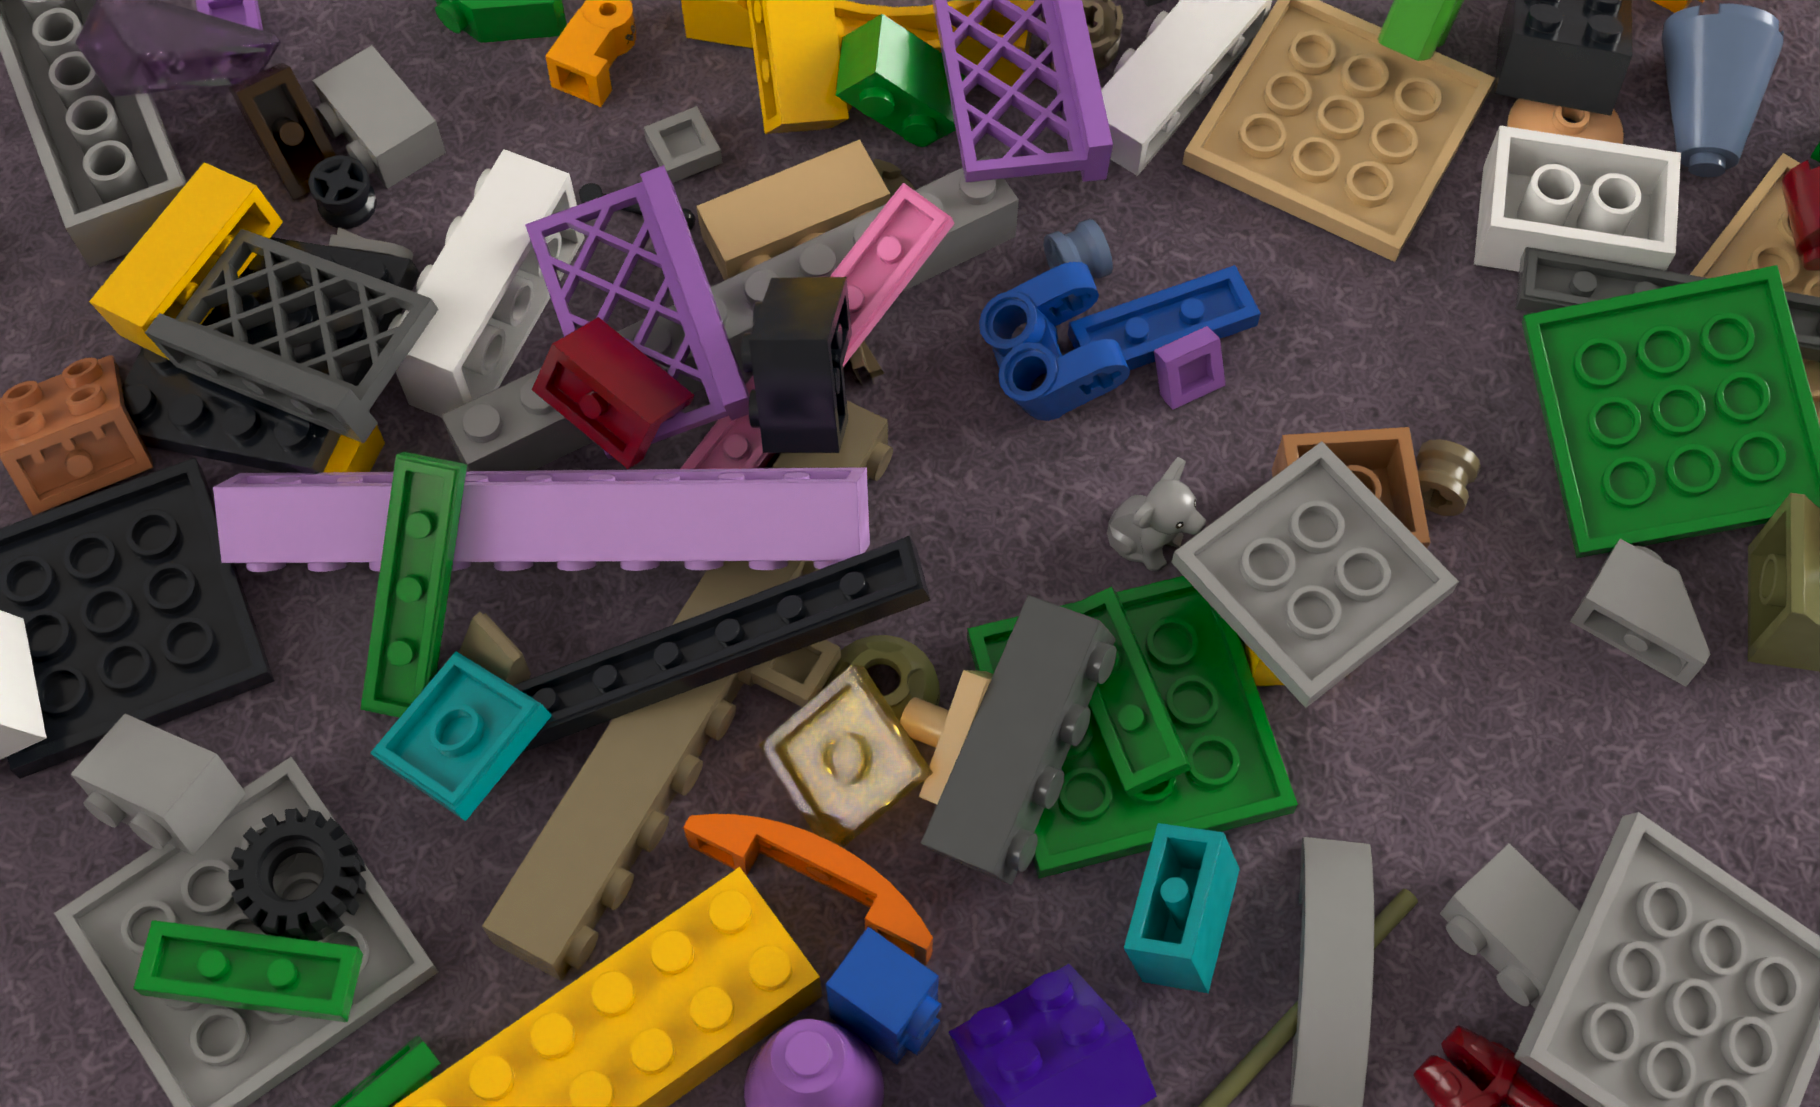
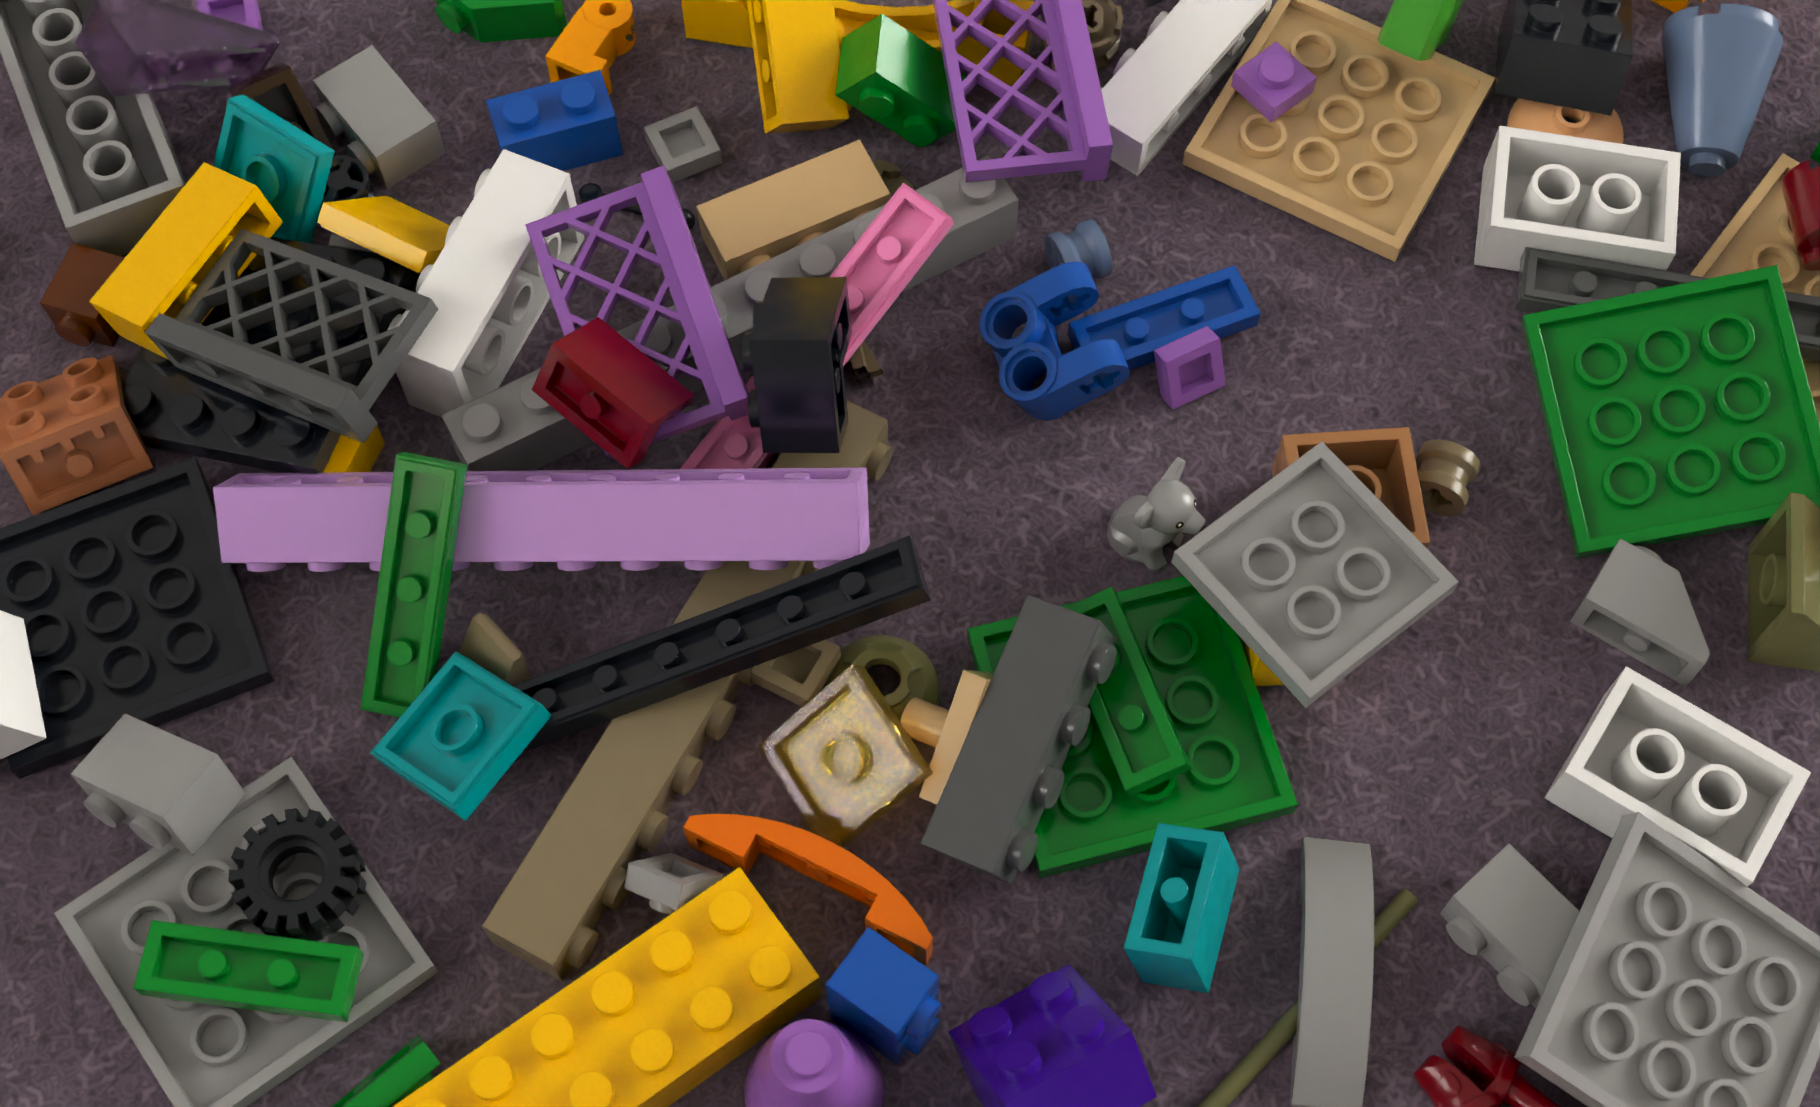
none -> reddish brown brick [40,243,125,347]
none -> teal tile [213,94,335,243]
none -> yellow tile [317,195,450,273]
none -> blue brick [486,70,623,171]
none -> light grey plate [624,853,724,914]
none -> medium lavender plate [1231,41,1317,123]
none -> white brick [1544,666,1811,887]

